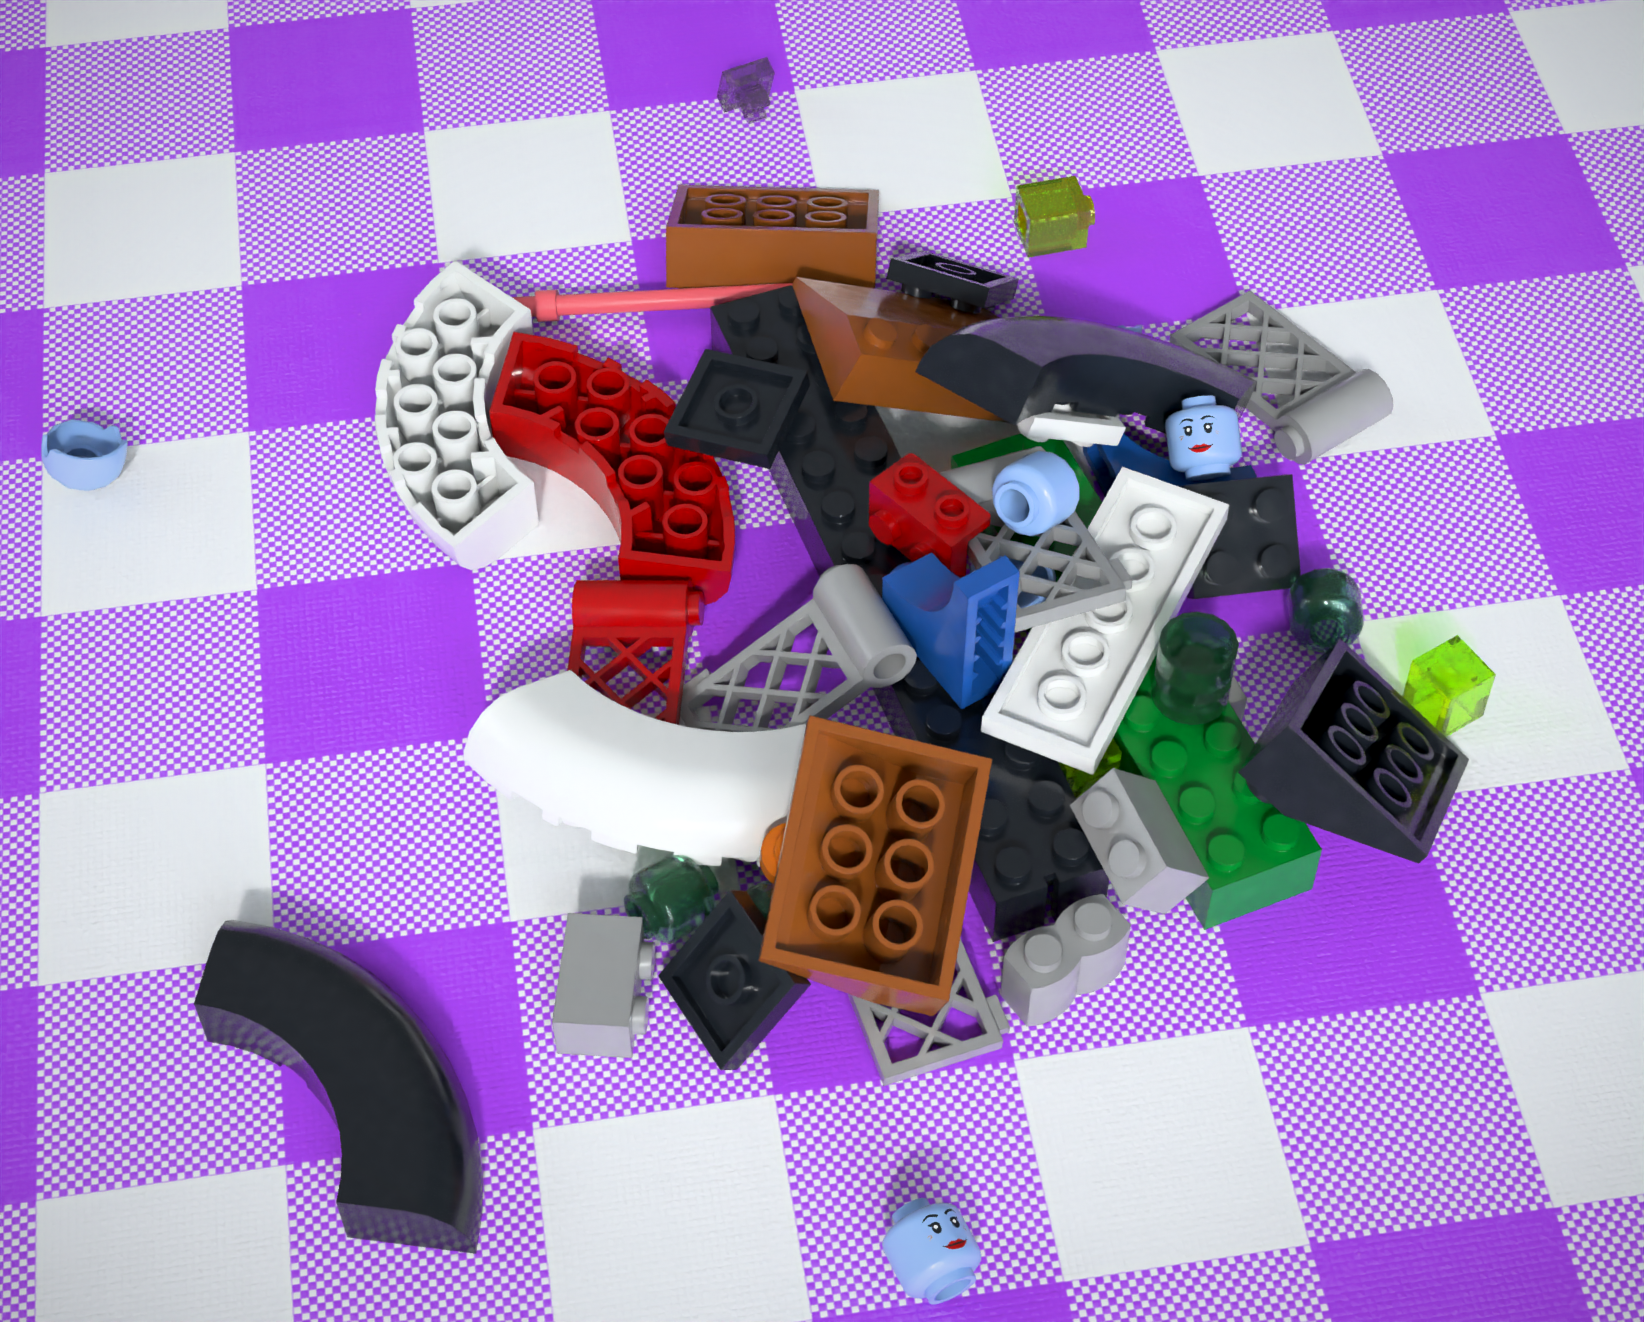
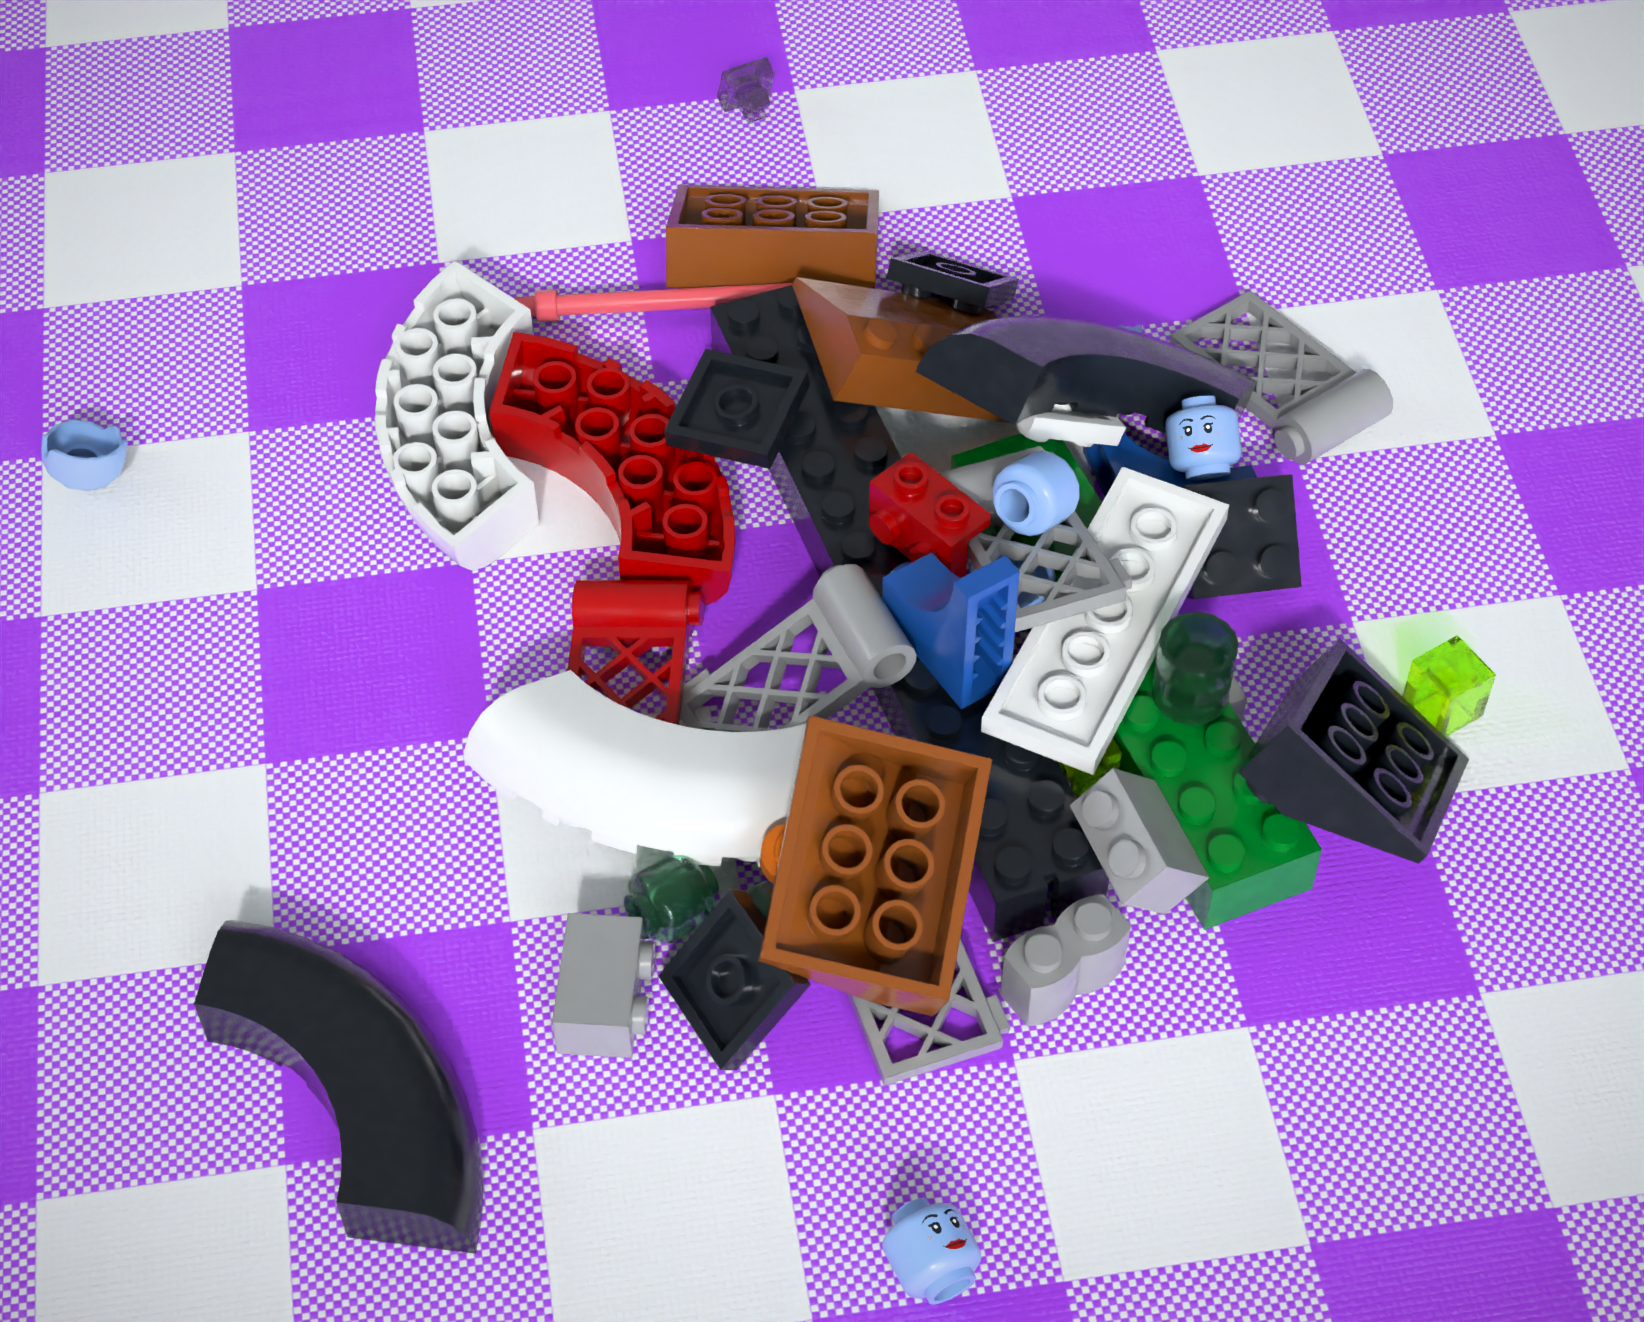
clear neon green brick [1014,176,1095,258] -> none
head [1287,568,1364,653] -> none

